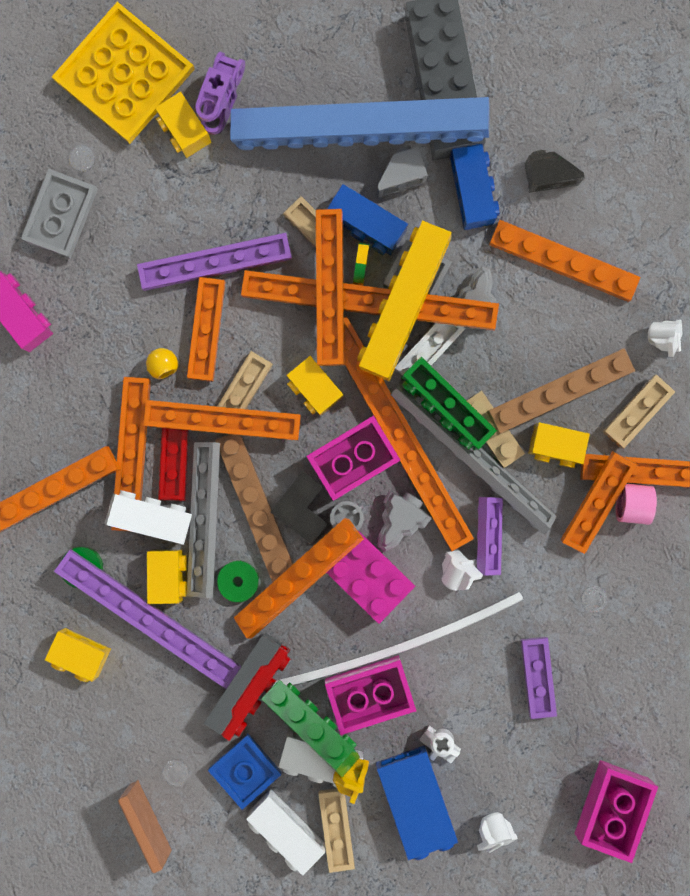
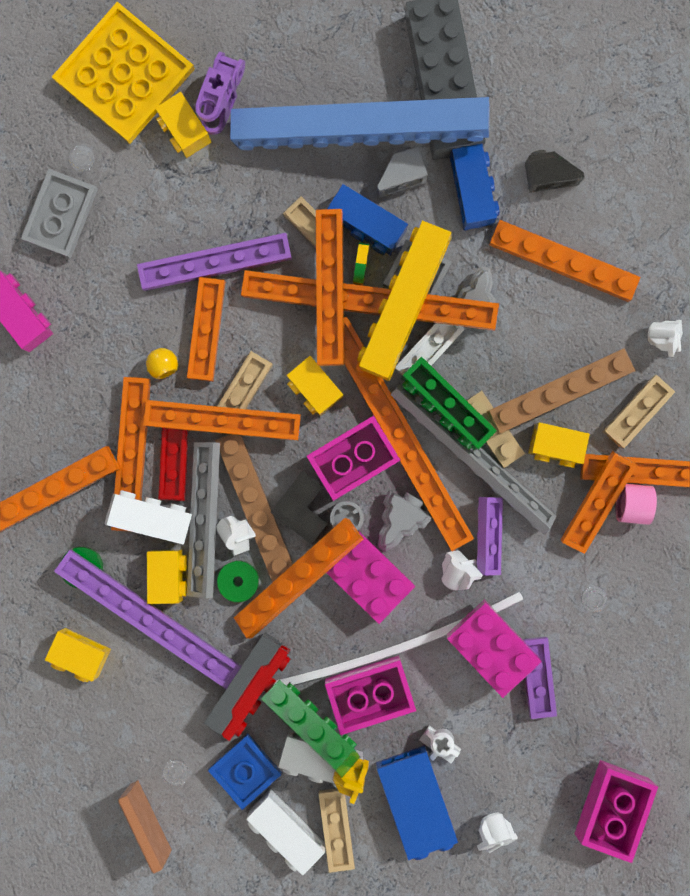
none -> white piece [216,516,256,556]
none -> dark pink brick [447,599,542,698]

